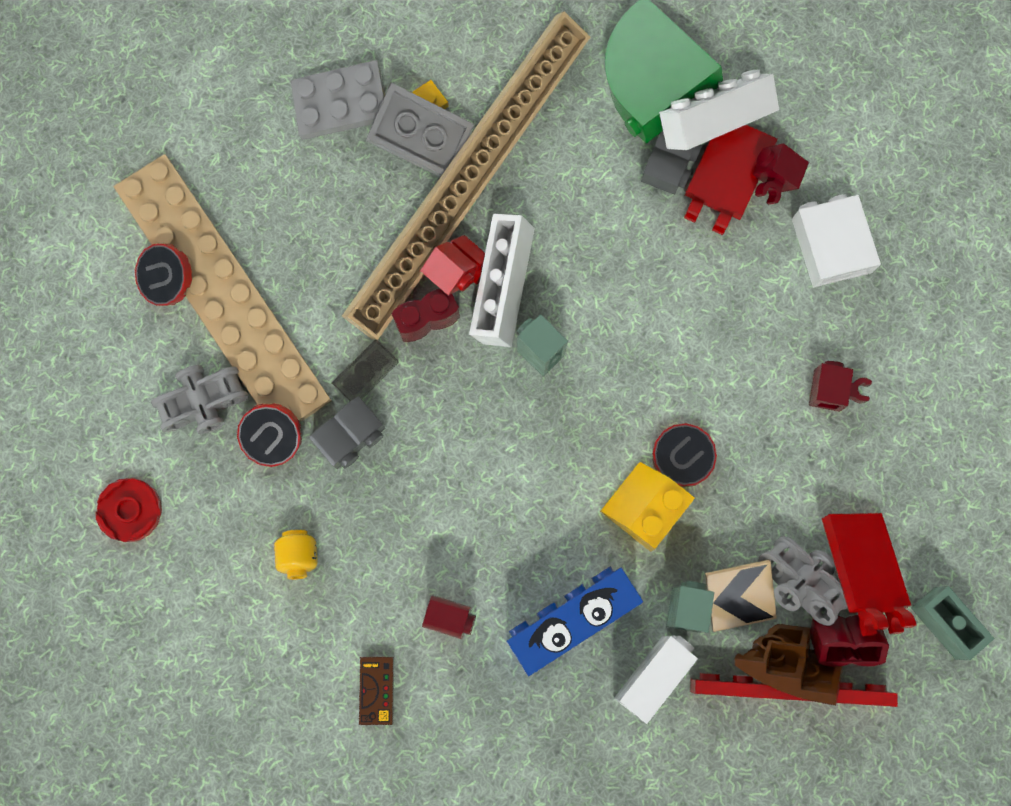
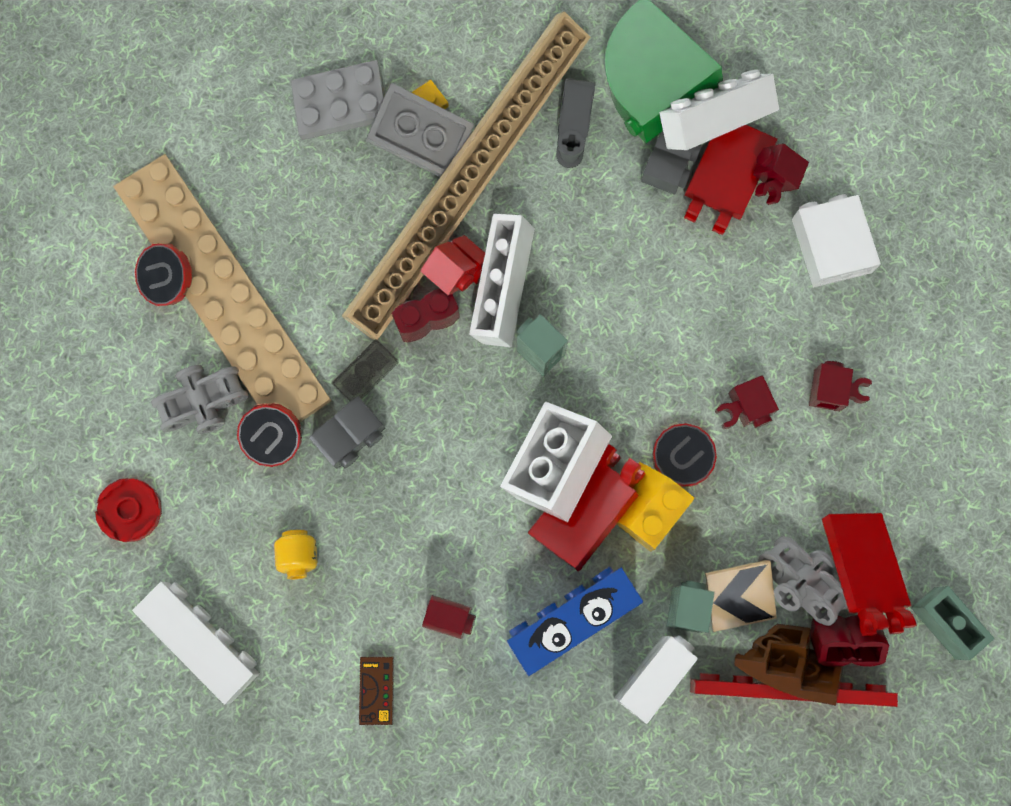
none -> white brick [132,581,260,705]
none -> white brick [500,401,612,522]
none -> red tile [528,444,646,572]
none -> dark grey piece [556,78,596,168]
none -> dark red brick [715,375,779,429]

